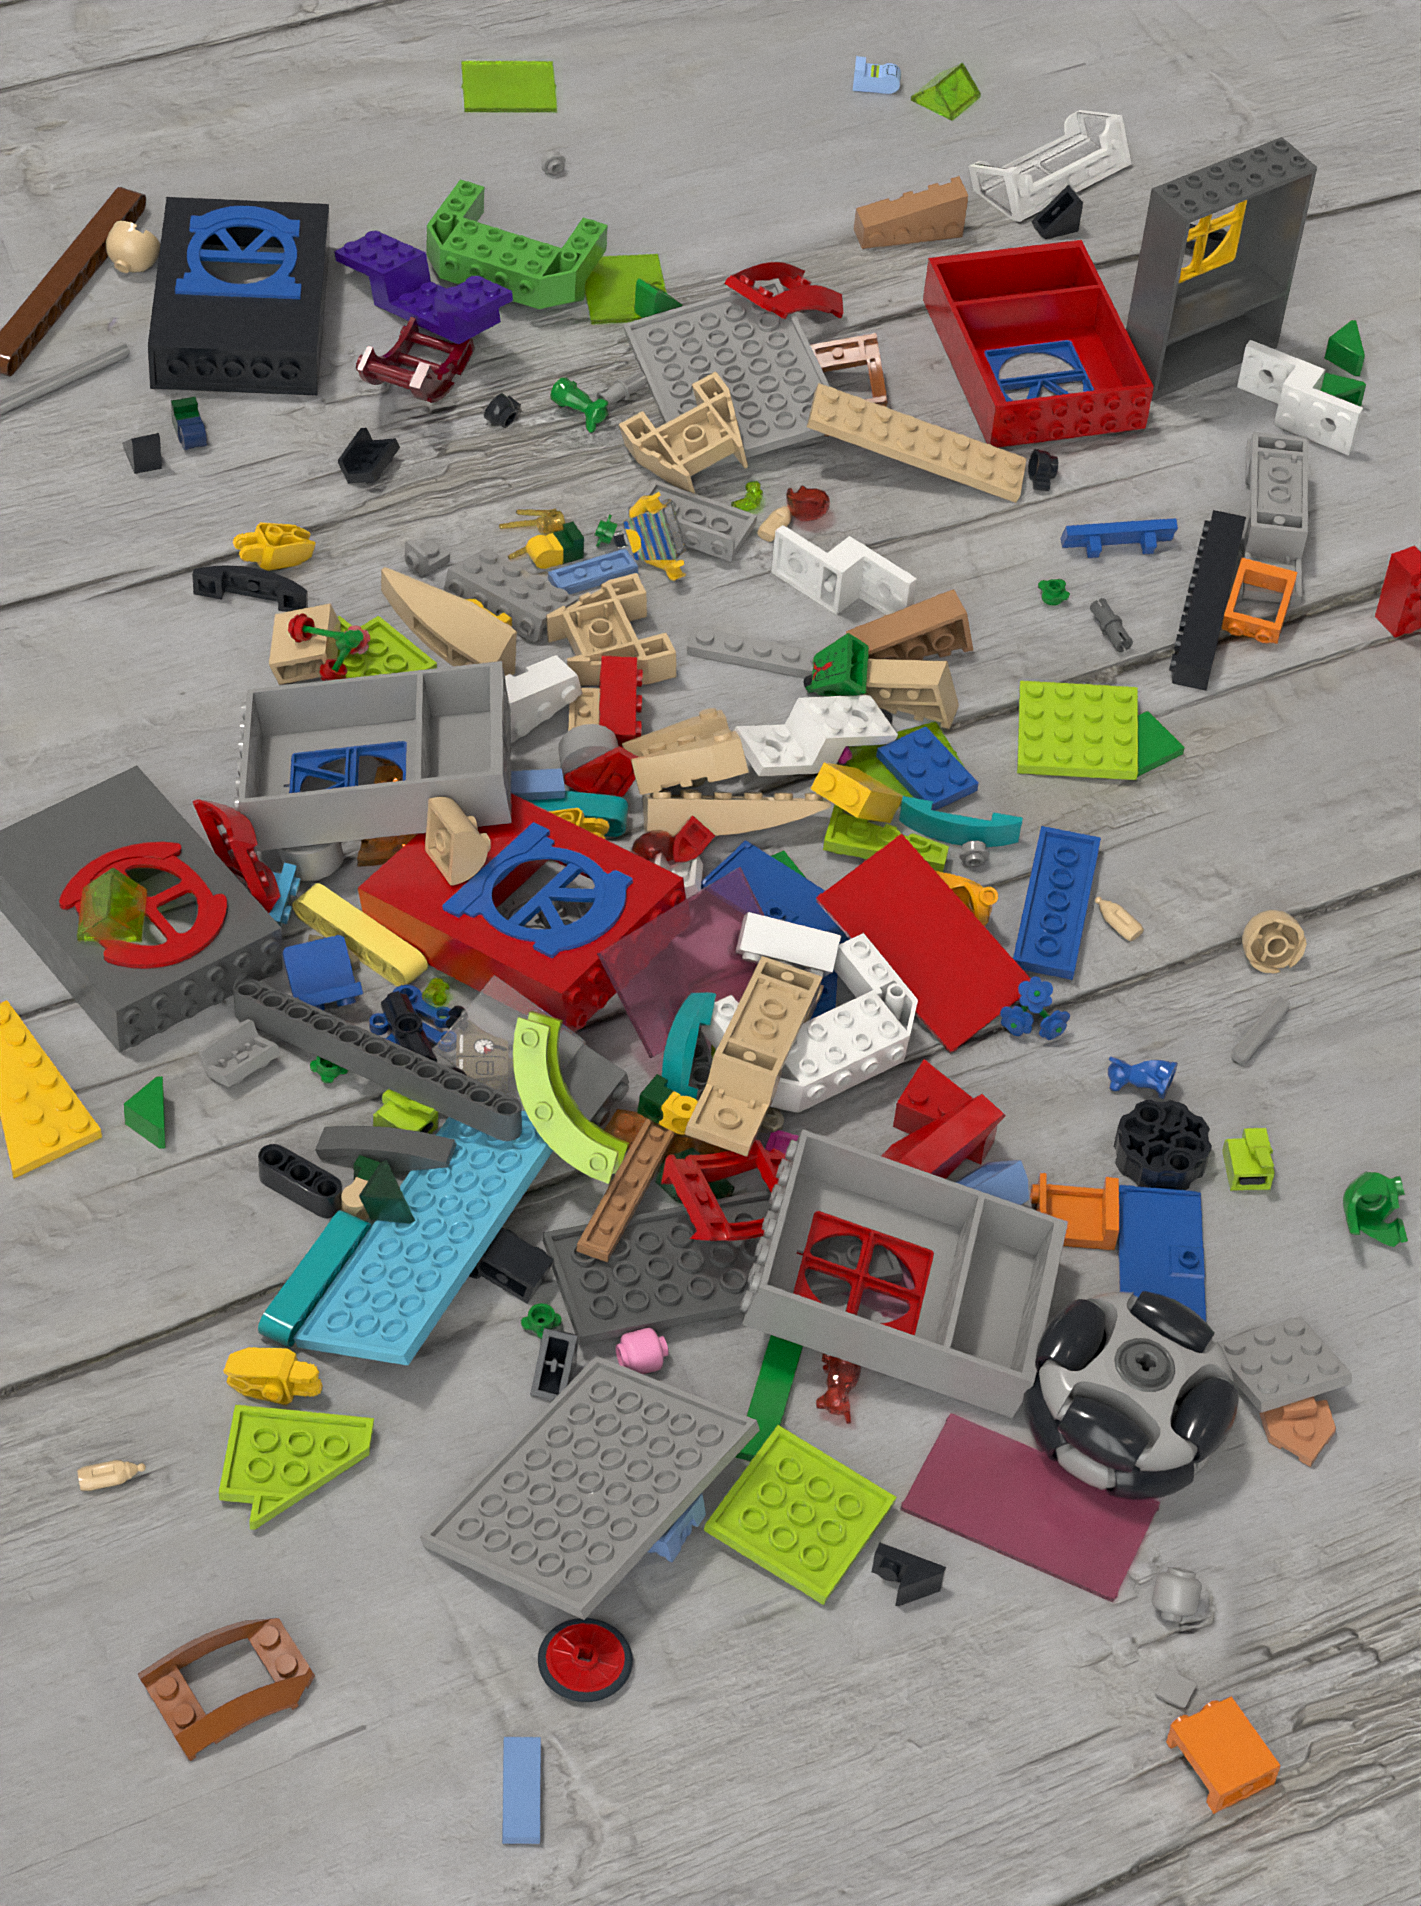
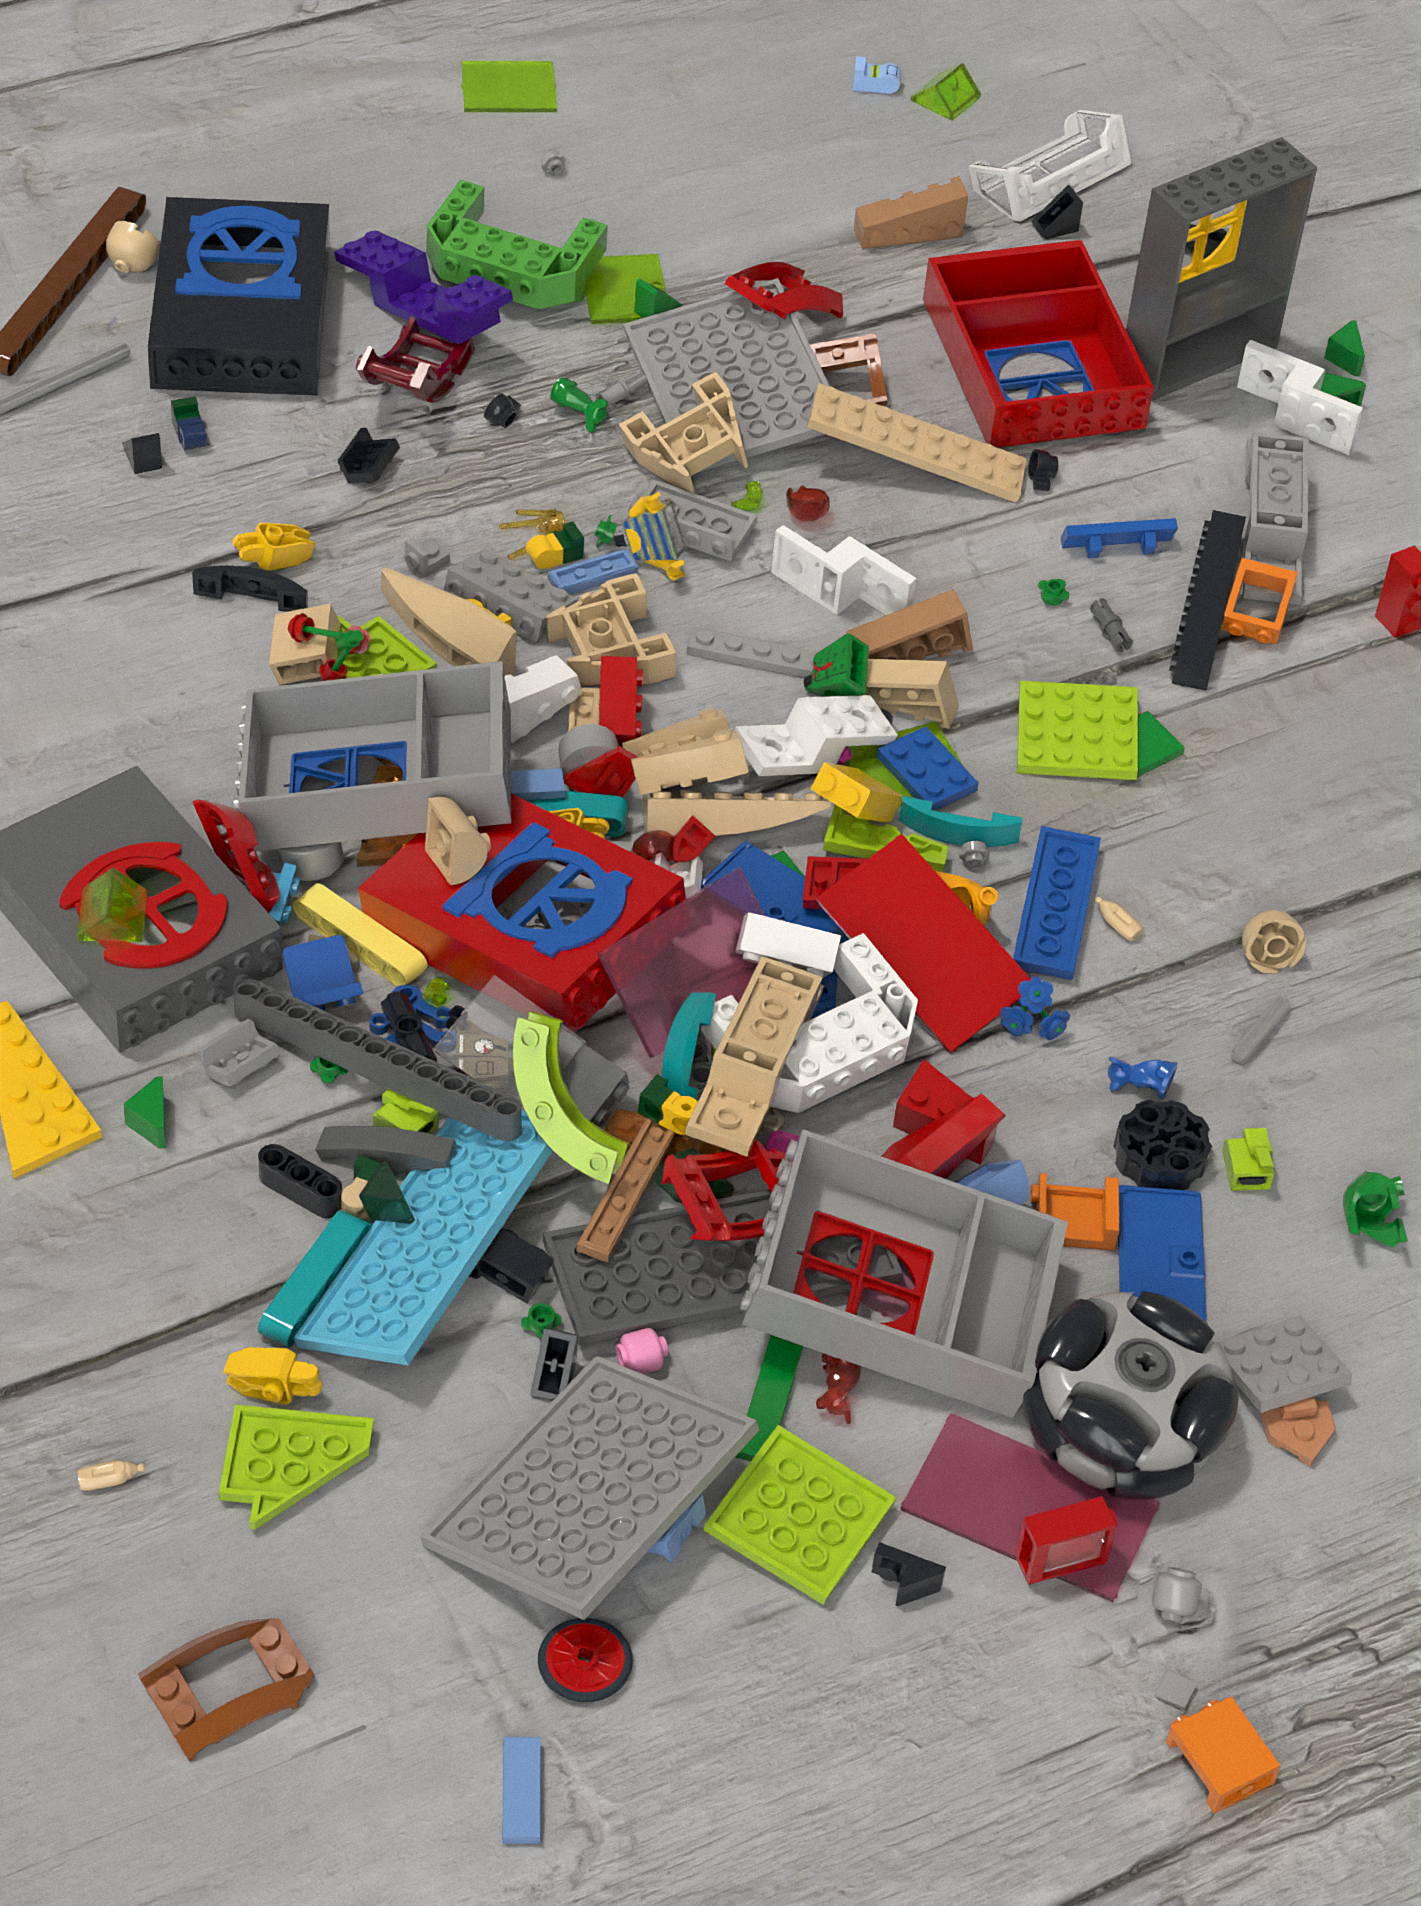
tan piece [757,503,795,542] -> none
none -> red wing [803,856,867,909]
none -> red window [1015,1496,1118,1585]

